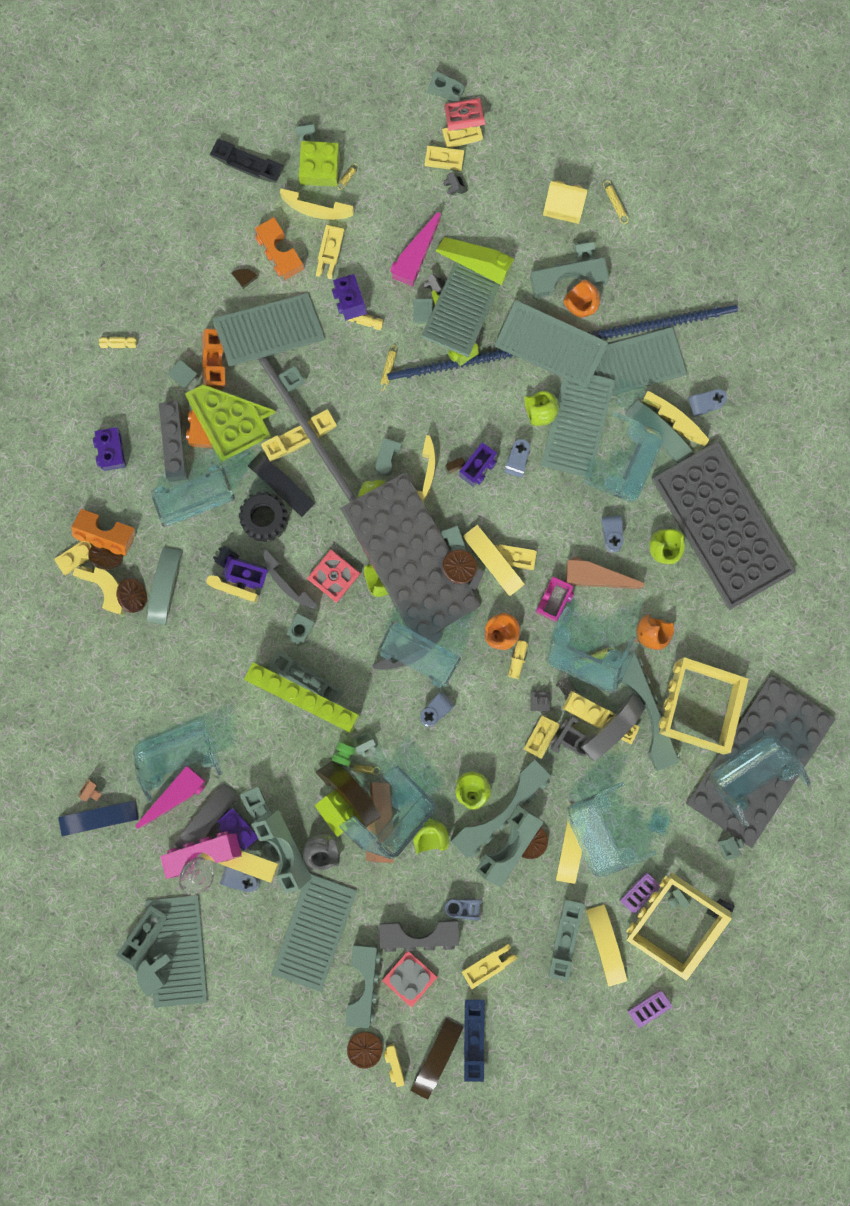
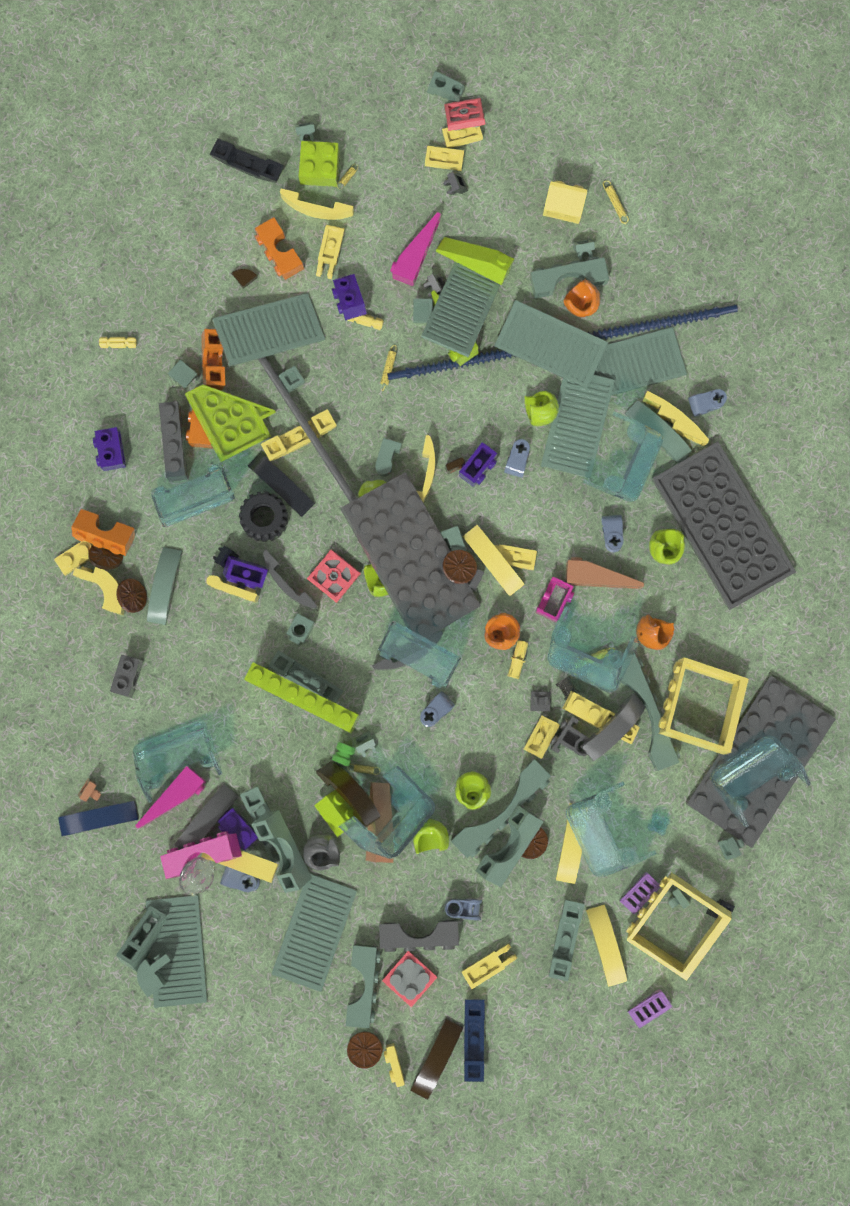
none -> dark grey brick [110,654,144,698]

